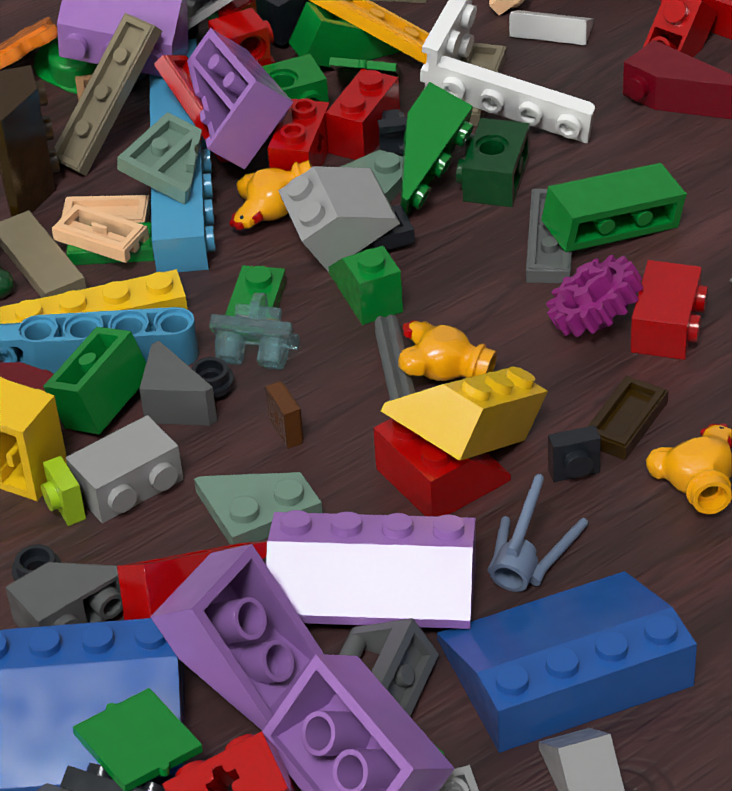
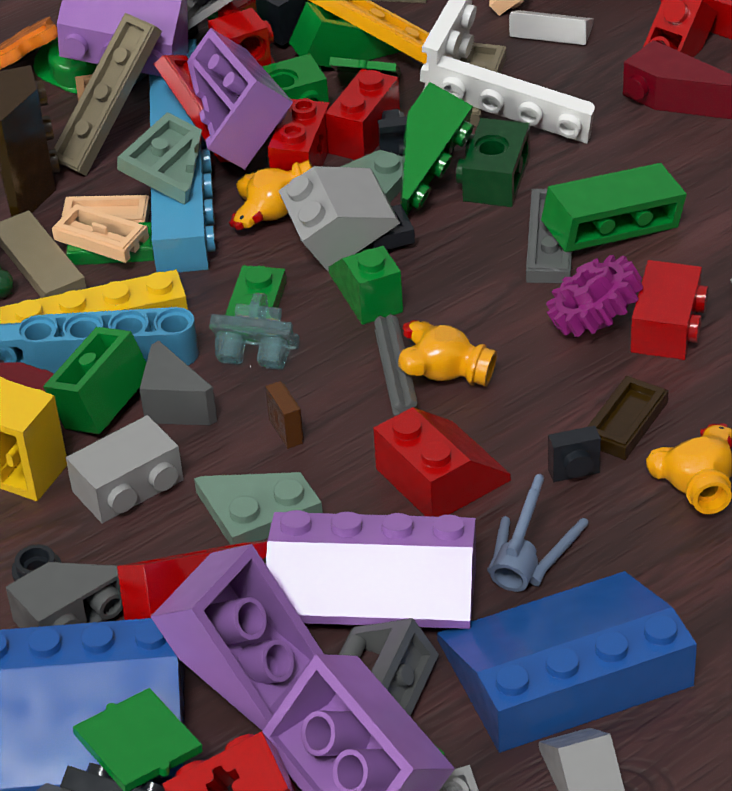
lime plate [41,455,86,526] -> none
black plate [191,357,234,399] -> none
yellow slope [381,366,548,461] -> none

